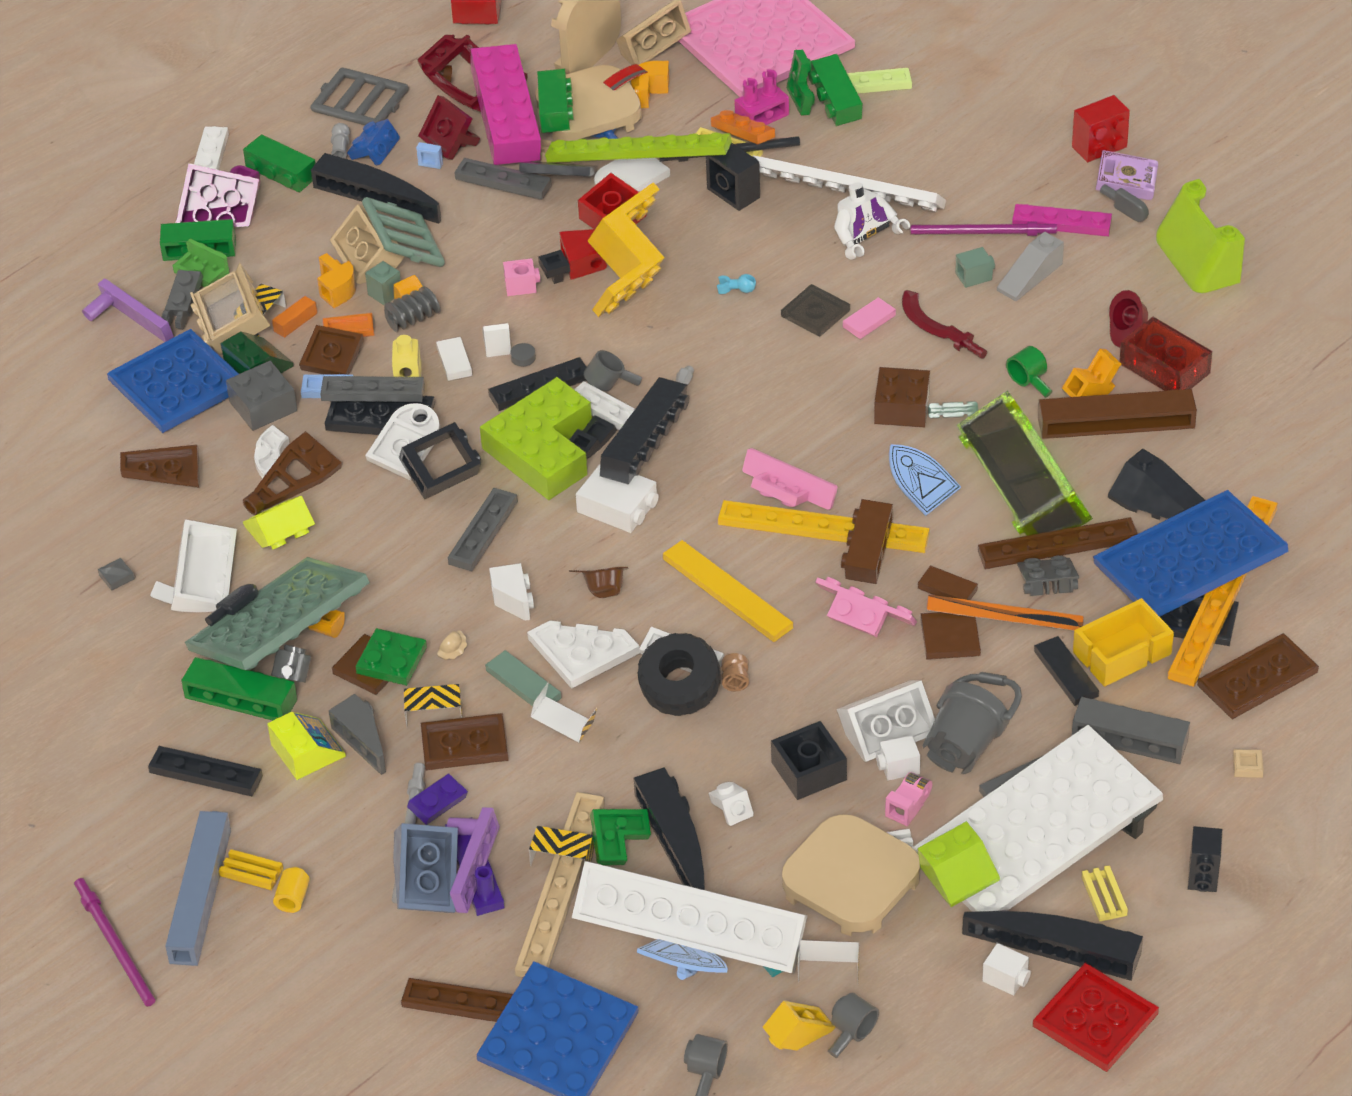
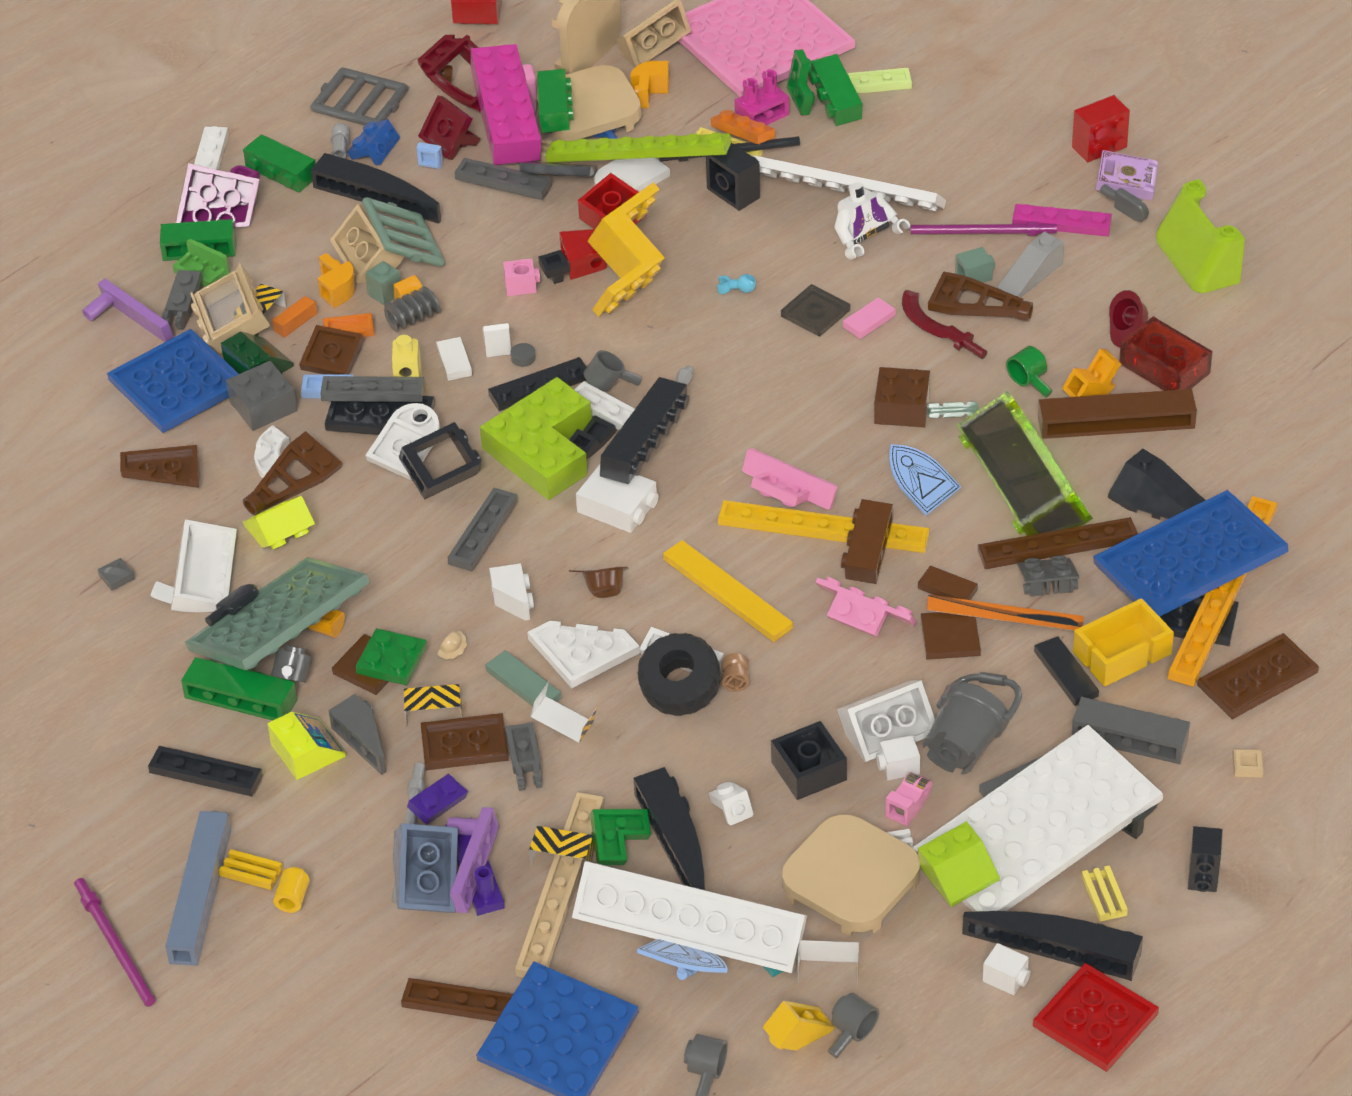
red sticker [603,64,648,91] -> none
none -> dark grey hinge [505,722,542,791]
none -> bright pink tile [523,64,536,115]
none -> reddish brown plate [928,271,1033,322]

